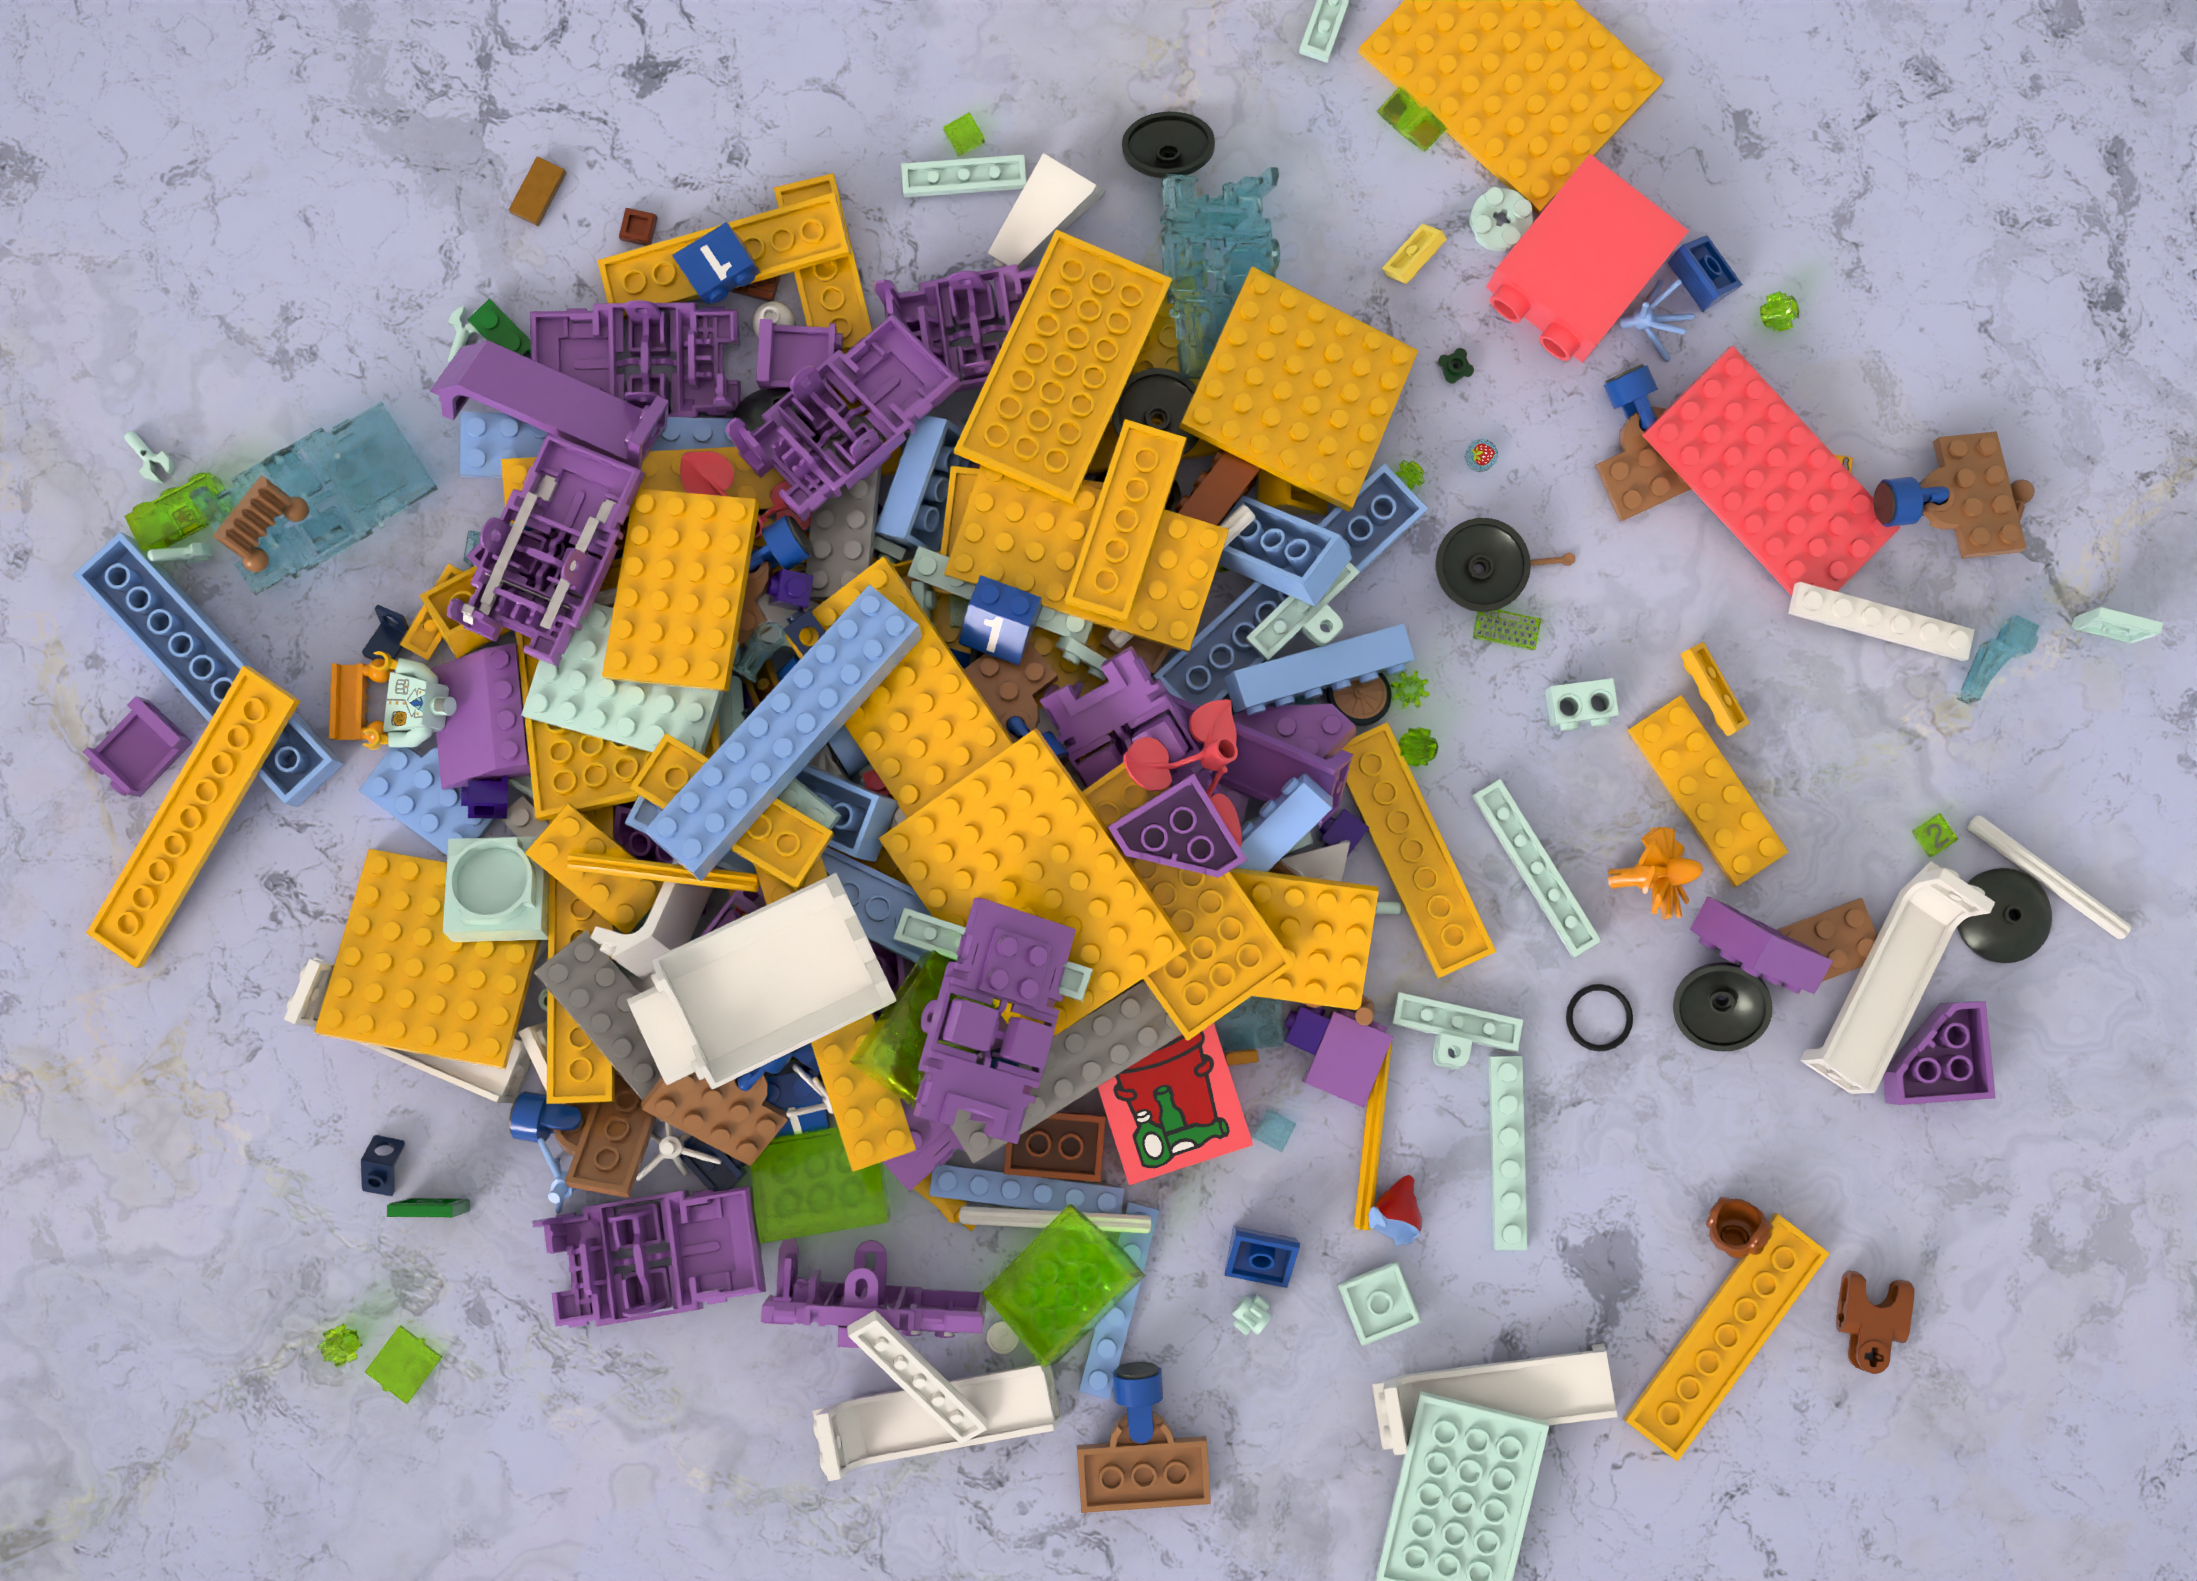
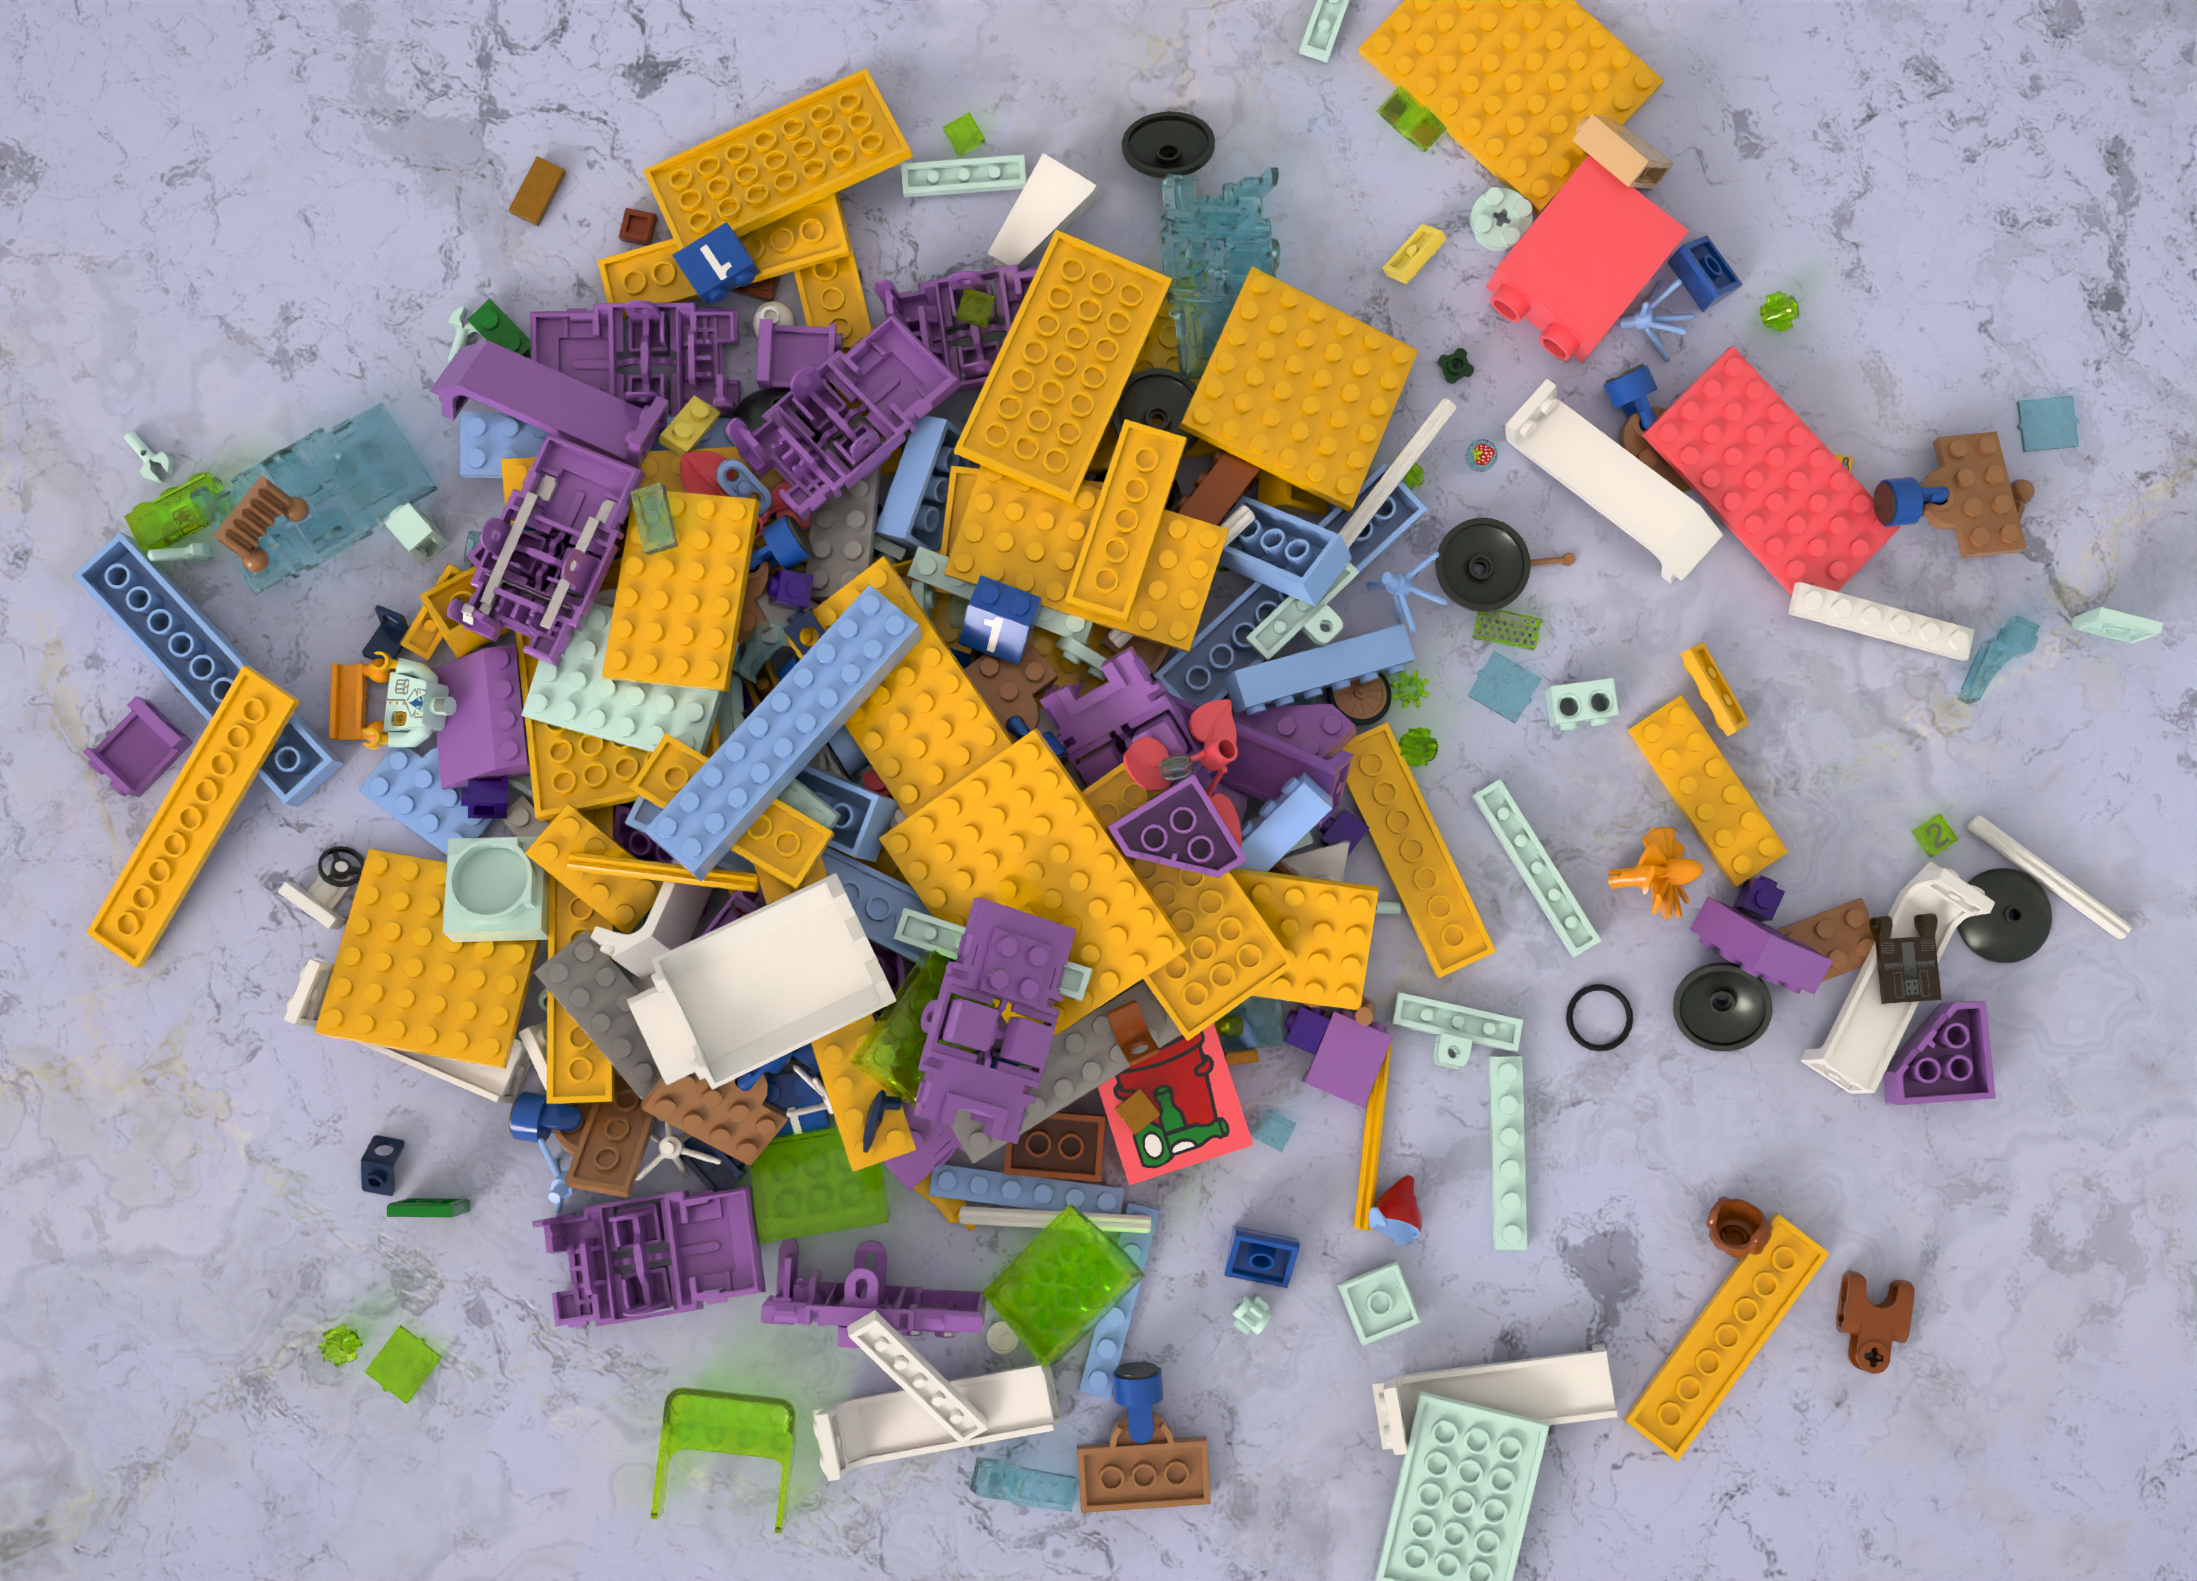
none -> white piece [278,846,364,930]
none -> light aqua brick [384,502,450,563]
none -> clear light blue plate [630,482,678,555]
none -> yellow plate [643,68,913,251]
none -> clear neon green windscreen [650,1387,796,1534]
none -> light yellow plate [658,395,721,457]
none -> light blue plate [716,459,771,515]
none -> dark blue bar [863,1089,902,1153]
none -> clear neon green tile [956,288,995,329]
none -> clear light blue slope [970,1457,1079,1512]
none -> dark orange bracket [1106,1000,1160,1066]
none -> pearl gold tile [1115,1088,1161,1135]
none -> clear light blue tile [1159,755,1194,780]
none -> clear neon green arm [1214,1015,1259,1050]
none -> white axle [1338,398,1456,549]
none -> light blue plant [1366,551,1447,633]
none -> clear light blue piece [1467,651,1541,723]
none -> white panel [1505,379,1723,584]
none -> tan brick [1572,114,1674,189]
none -> dark purple brick [1733,876,1785,922]
none -> dark brown flag [1869,913,1942,1004]
none -> clear light blue piece [2017,396,2079,452]

